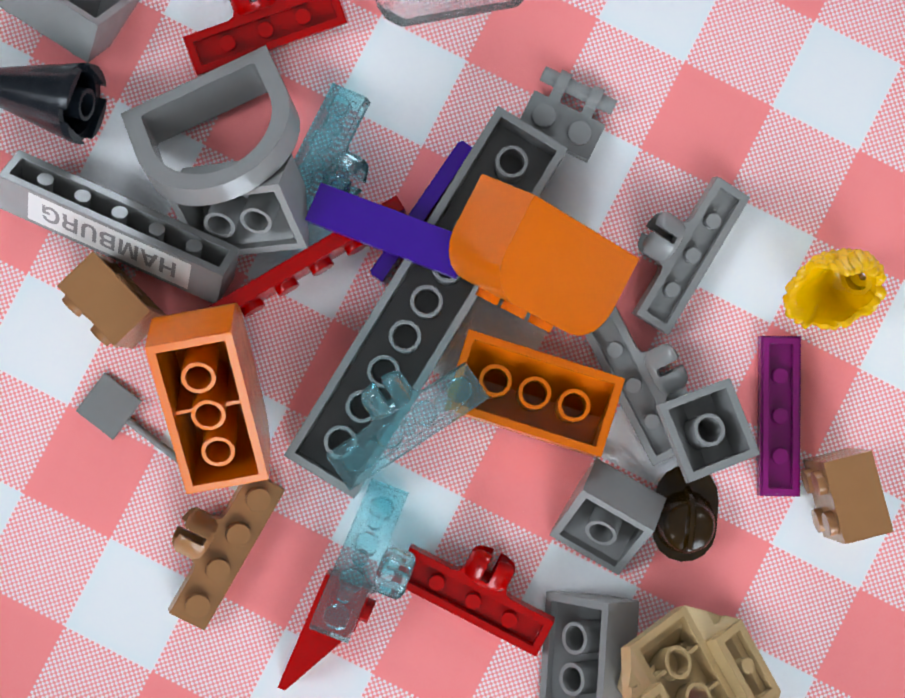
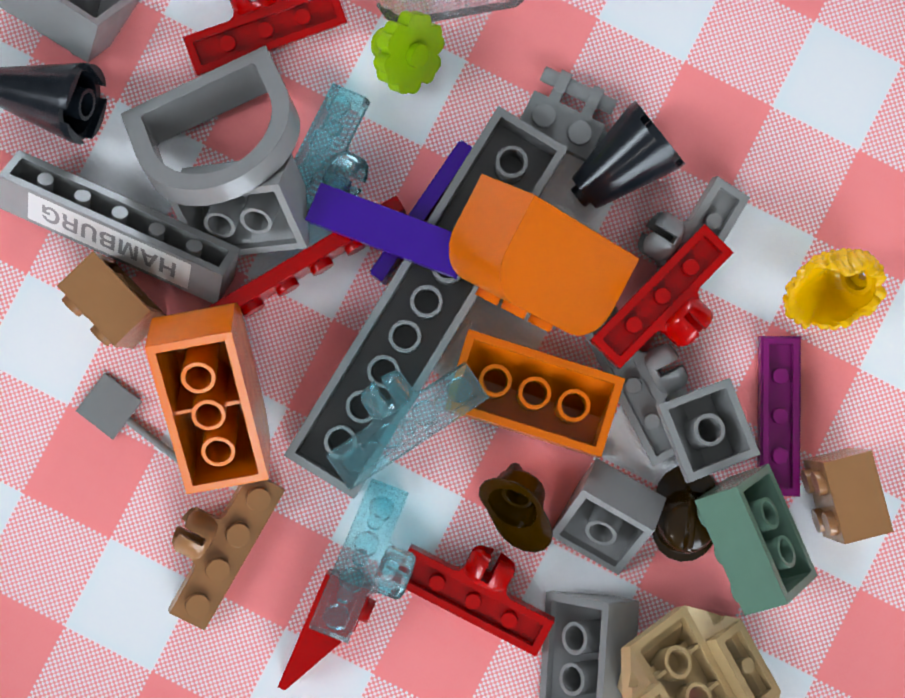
none -> lime plant [371,10,445,94]
none -> dark brown piece [479,463,553,553]
none -> black cone [570,100,685,209]
none -> red plate [589,224,734,369]
none -> sand green brick [694,464,818,616]

